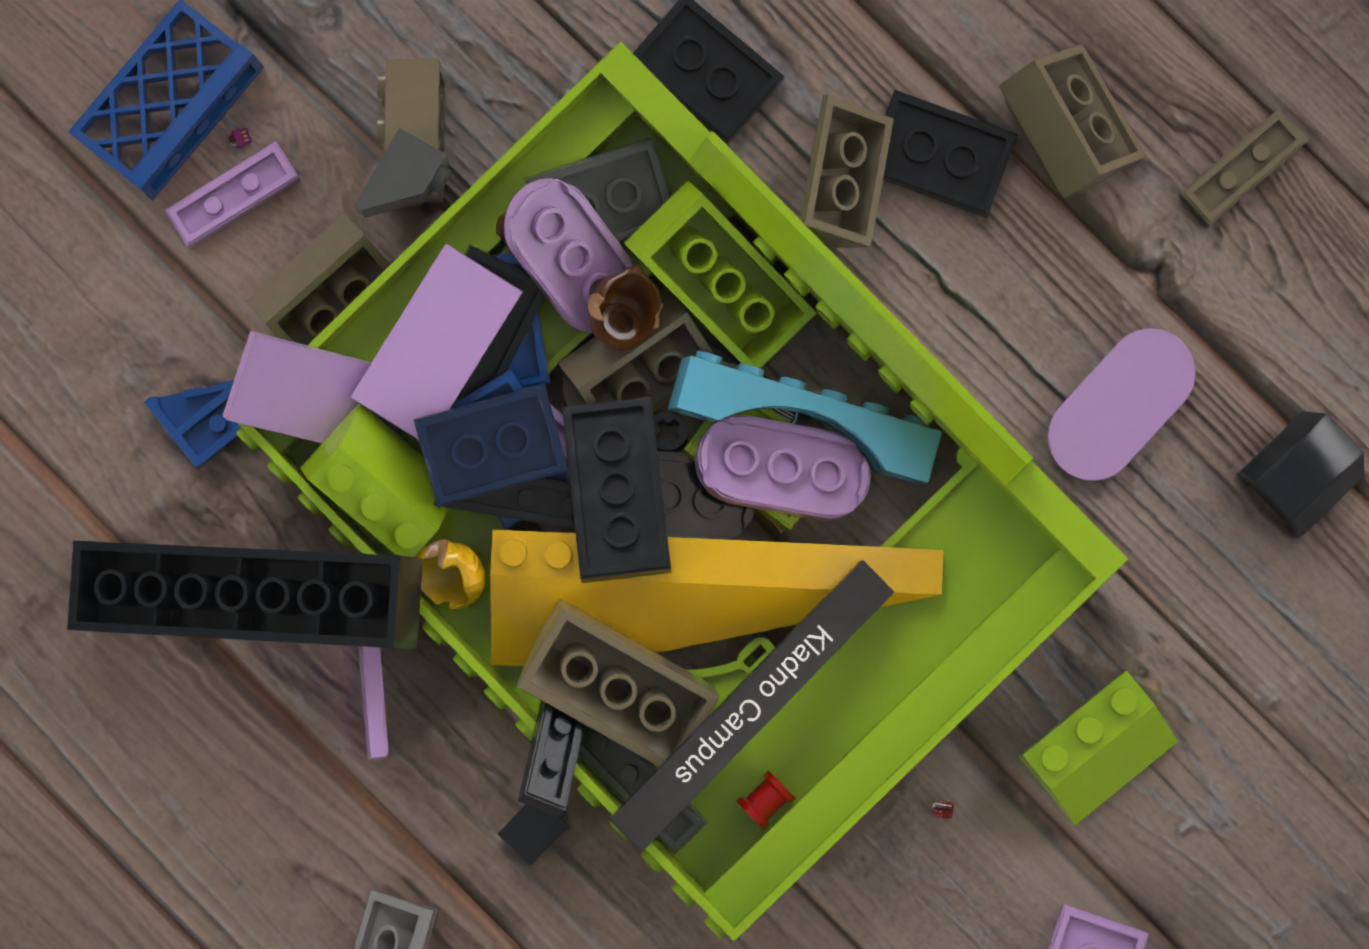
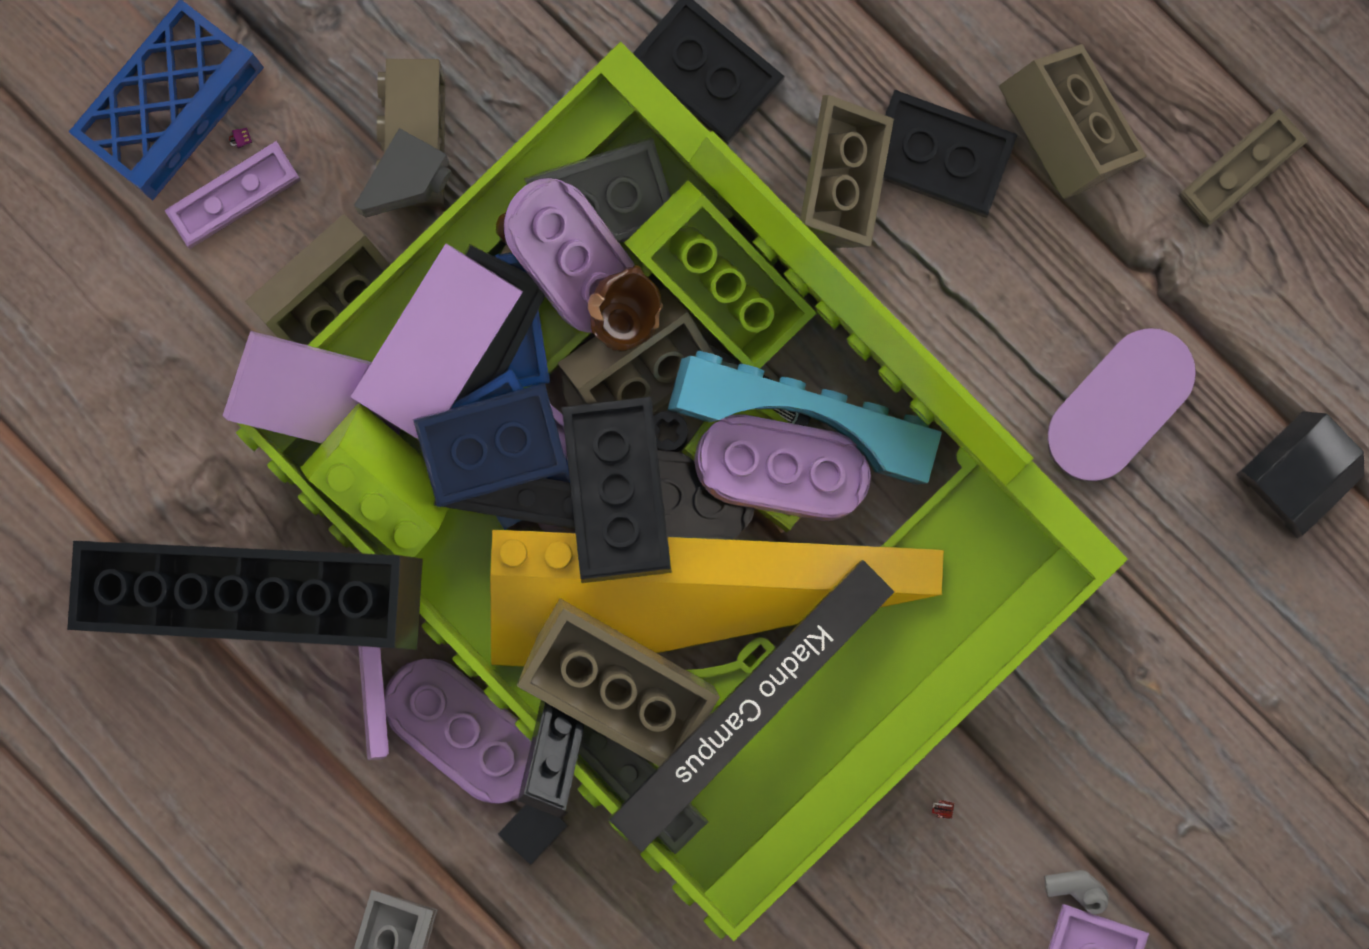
blue wing [144,380,241,470] -> none
yellow hair [415,539,486,611] -> none
red bush [736,770,796,830] -> none
lime slope [1018,670,1178,826] -> none
none -> lavender tile [384,659,531,804]
none -> light grey arm [1044,870,1109,914]

